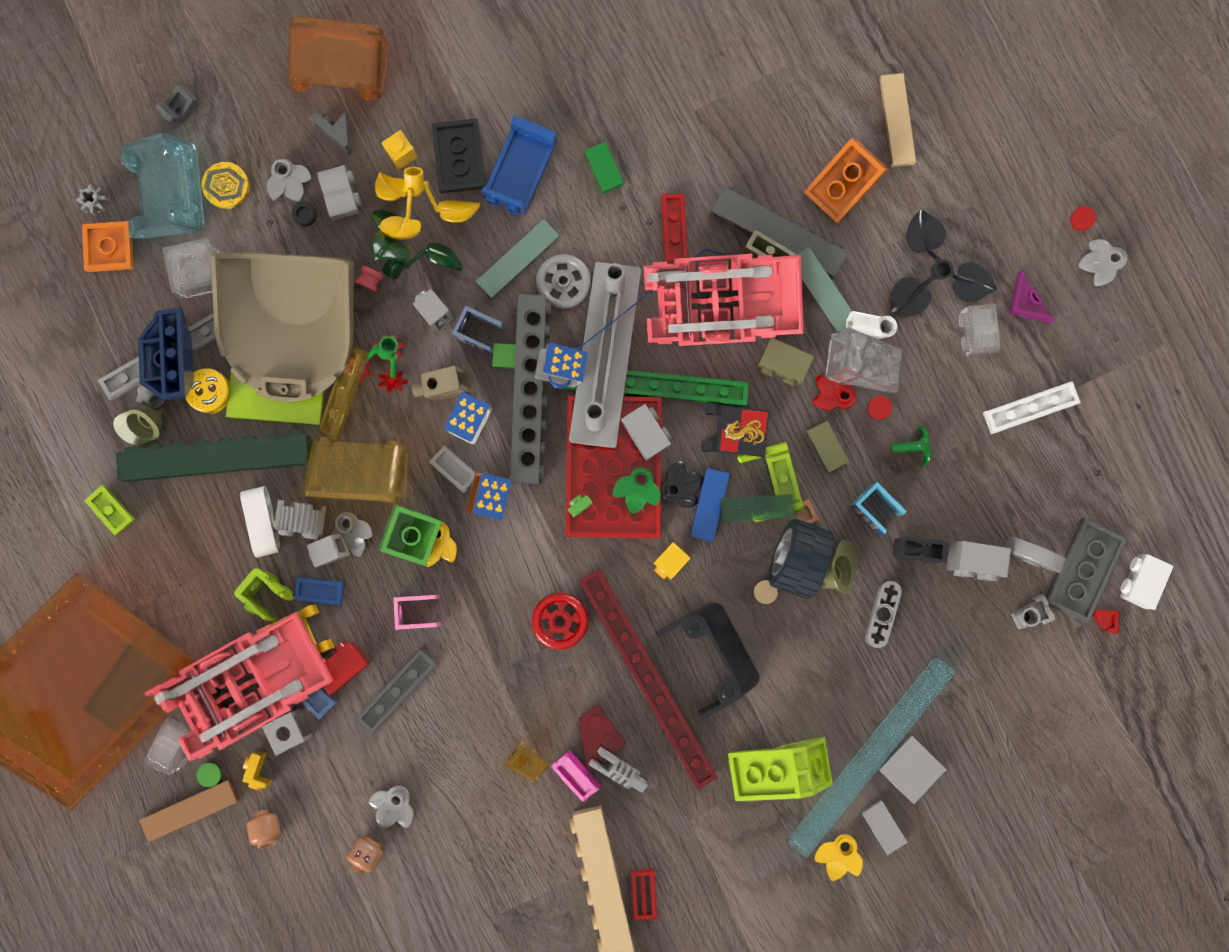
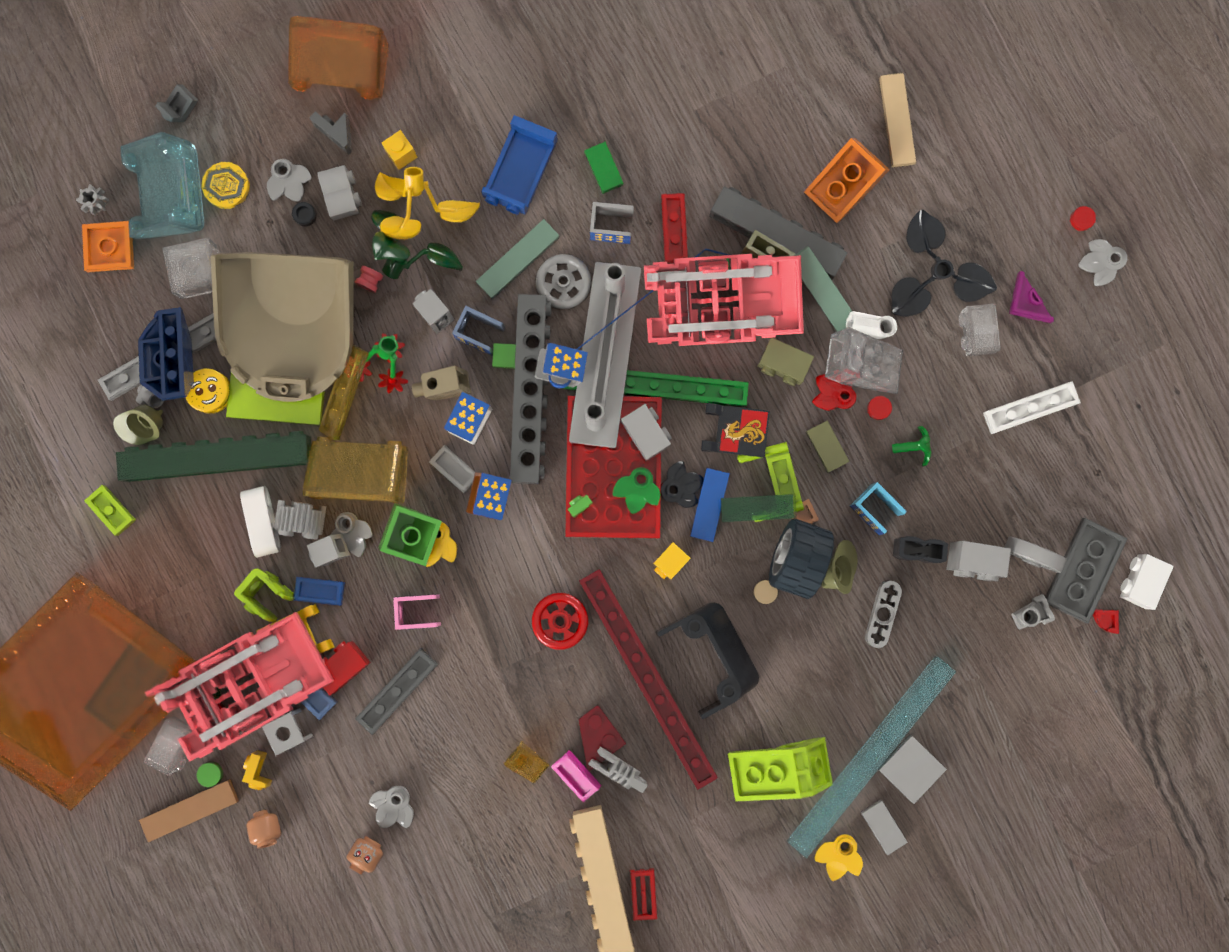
black plate [432,118,486,194] -> none
none -> light grey piece [590,202,634,244]

